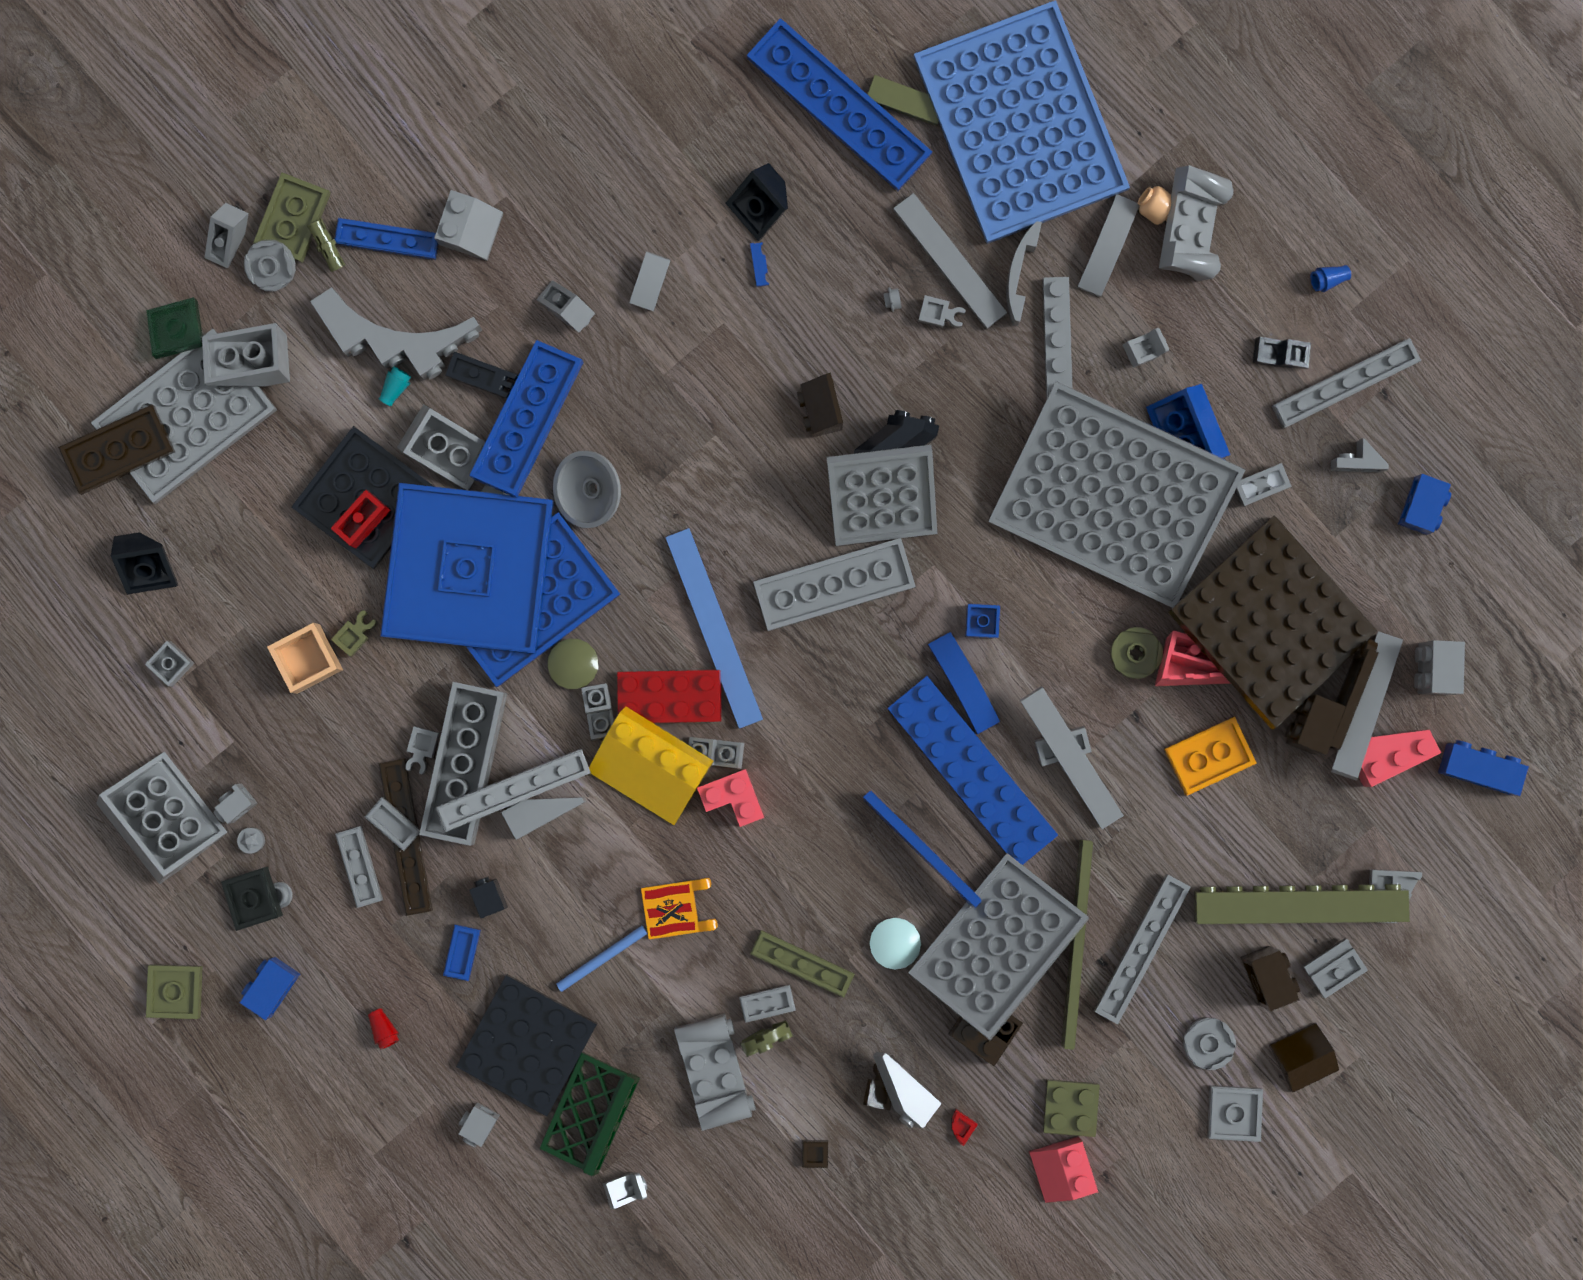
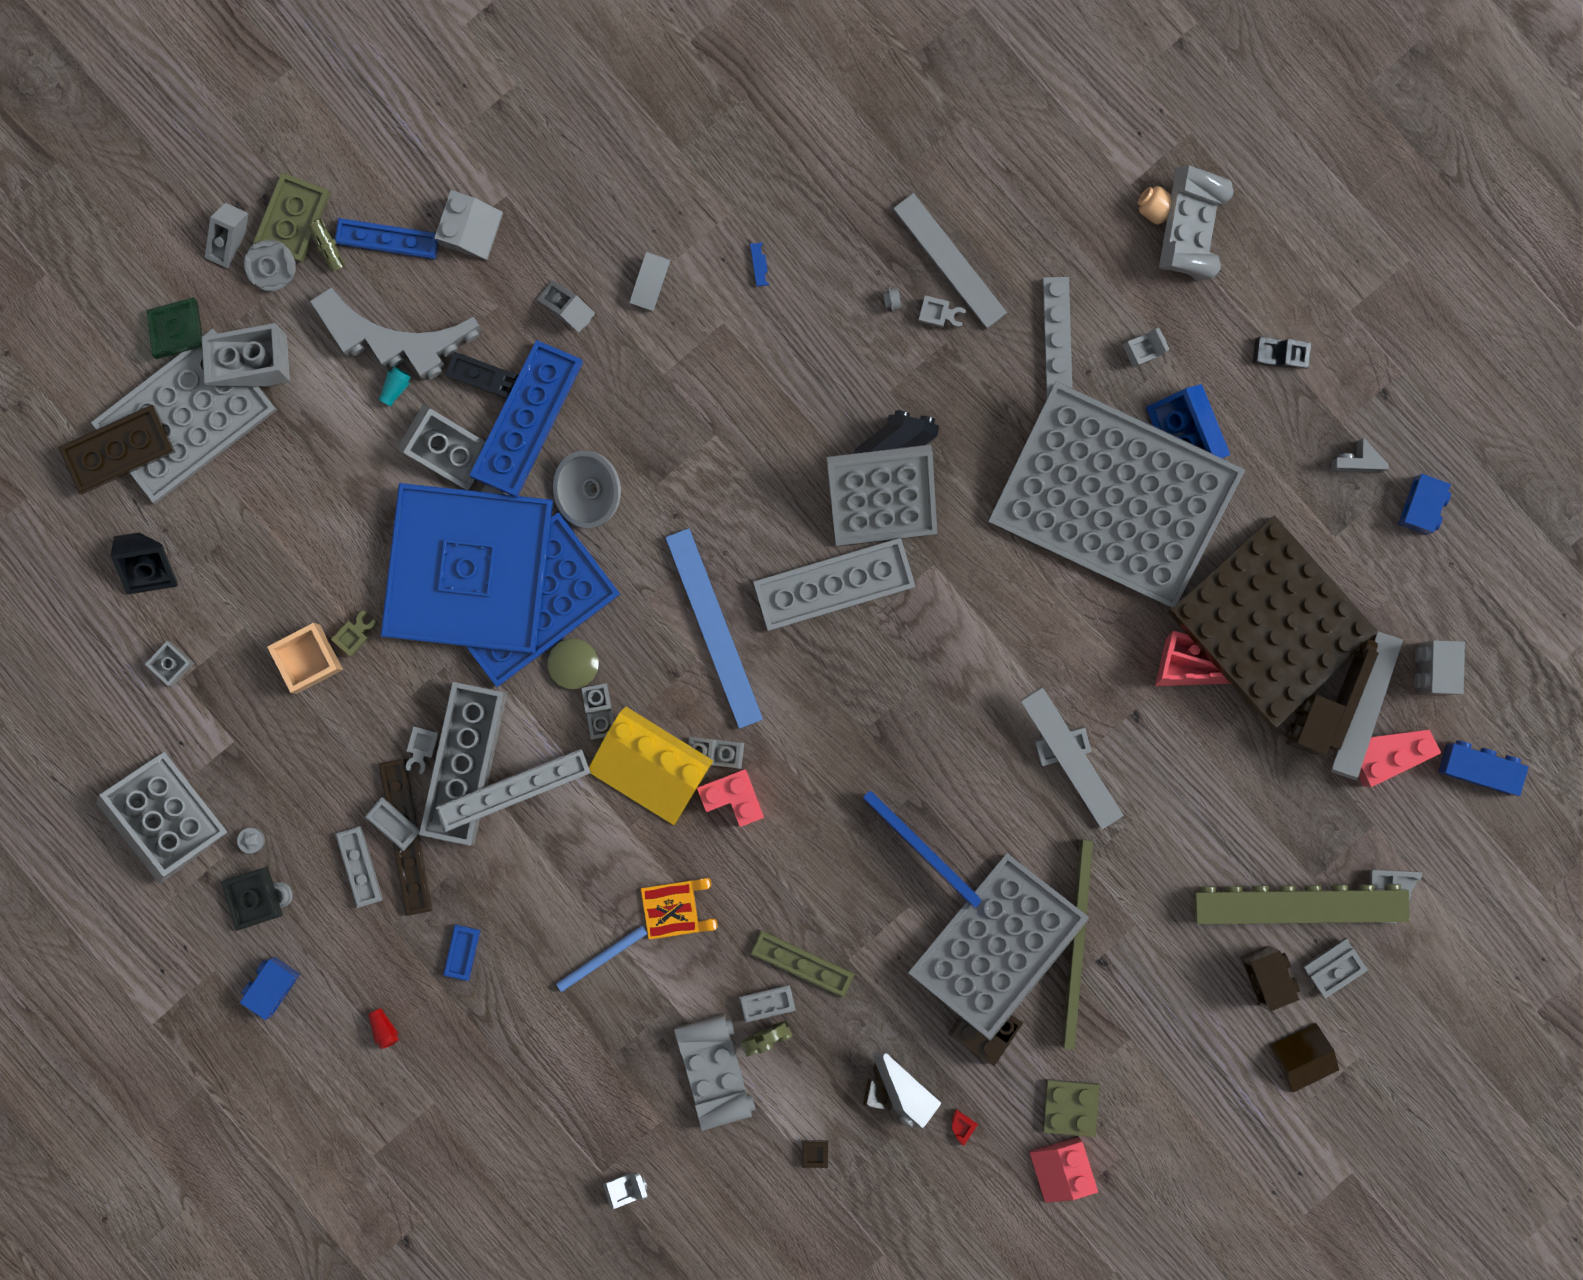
olive plate [146,964,203,1019] -> none
light grey brick [213,784,258,824] -> none
black plate [291,426,434,569] -> none
red brick [331,490,390,548] -> none
black plate [456,974,598,1116] -> none
light grey brick [458,1103,500,1147] -> none
black brick [469,876,508,919] -> none
light grey slope [501,797,587,840] -> none
dark green fence [539,1052,640,1177] -> none
red plate [617,670,722,723] -> none
black slope [725,163,788,241] -> none
blue plate [747,18,932,191] -> none
dark brown slope [797,373,843,437] -> none
olive tile [867,75,939,126] -> none
light aqua dish [870,918,921,970] -> none
blue plate [887,676,1058,865] -> none
medium blue plate [913,0,1130,244] -> none
blue slope [928,632,1000,734] -> none
blue piece [965,604,1000,638] -> none
light grey slope [1006,221,1042,326] -> none
light grey slope [1077,194,1139,297] -> none
light grey plate [1094,874,1191,1024] -> none
olive plate [1110,627,1163,679] -> none
light orange tile [1164,717,1257,796] -> none
light grey tile [1183,1017,1236,1070] -> none
light grey tile [1207,1085,1263,1142] -> none
light grey piece [1235,463,1292,507] -> none
light grey tile [1272,338,1422,429] -> none
blue cone [1310,265,1351,292] -> none

